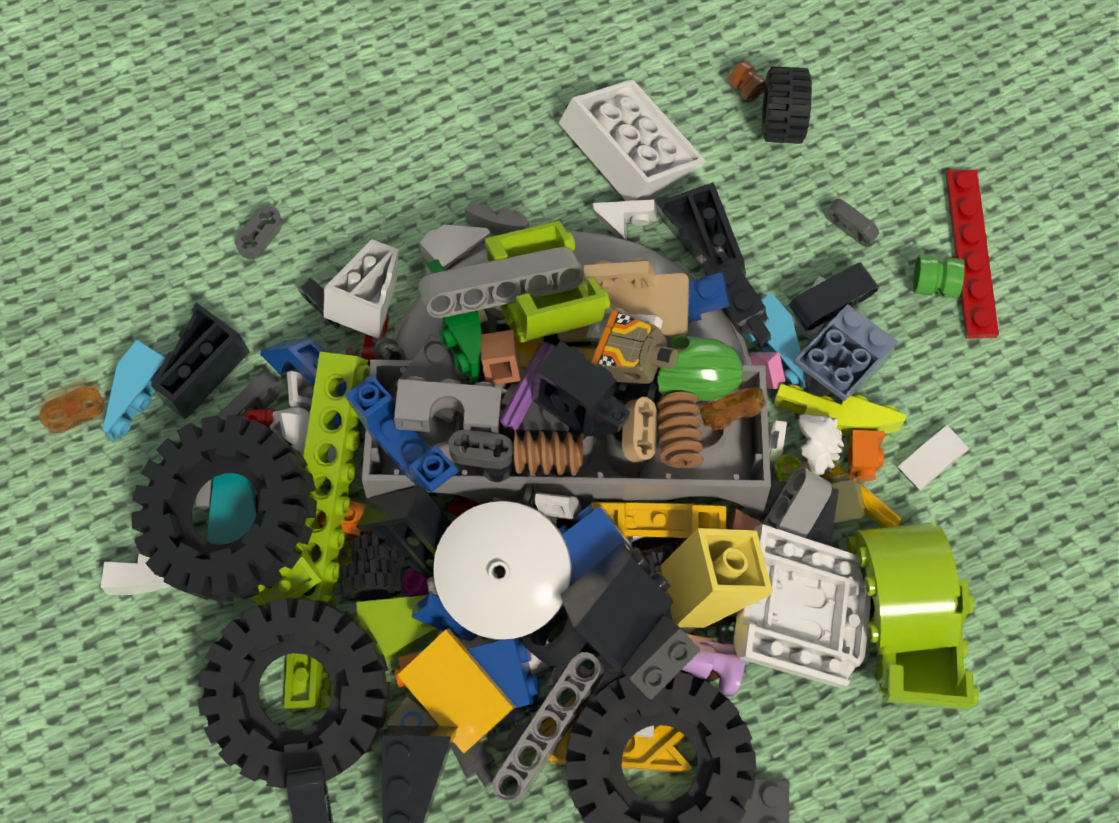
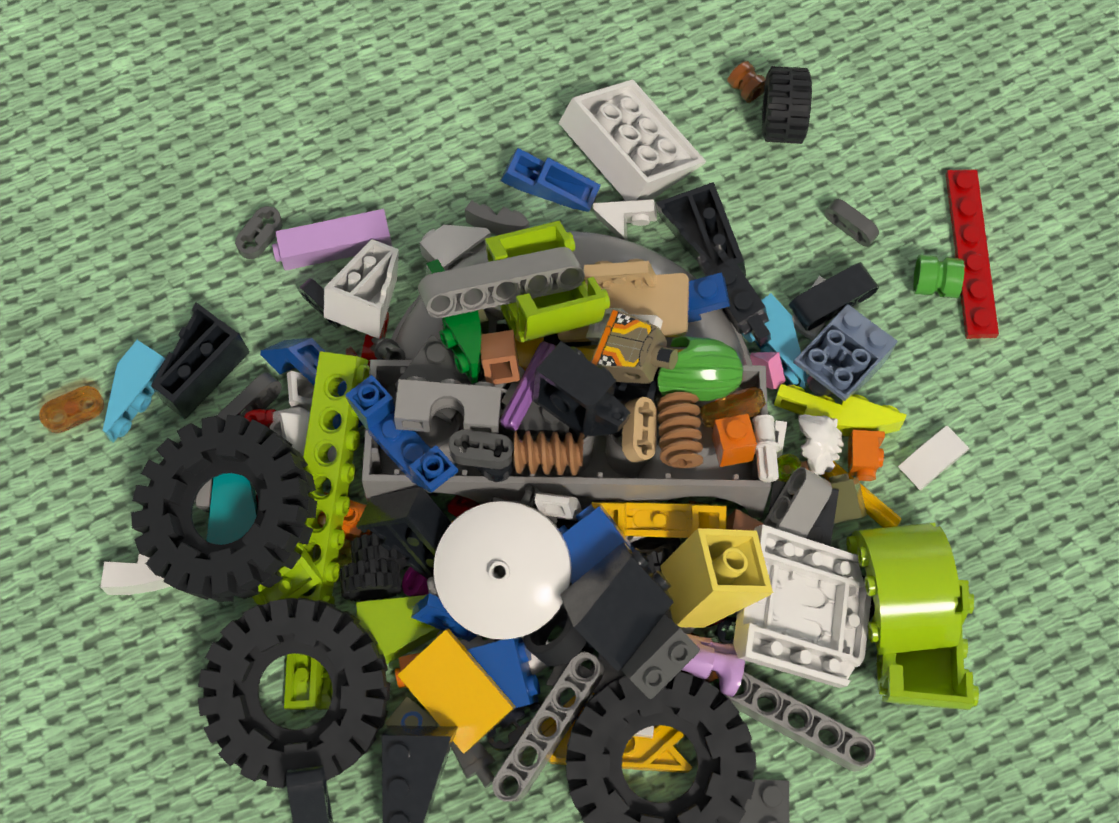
none -> lavender brick [272,209,392,271]
none -> blue slope [500,148,601,212]
none -> orange brick [712,414,757,467]
none -> light grey beam [719,672,876,772]
none -> white axle [752,415,780,483]

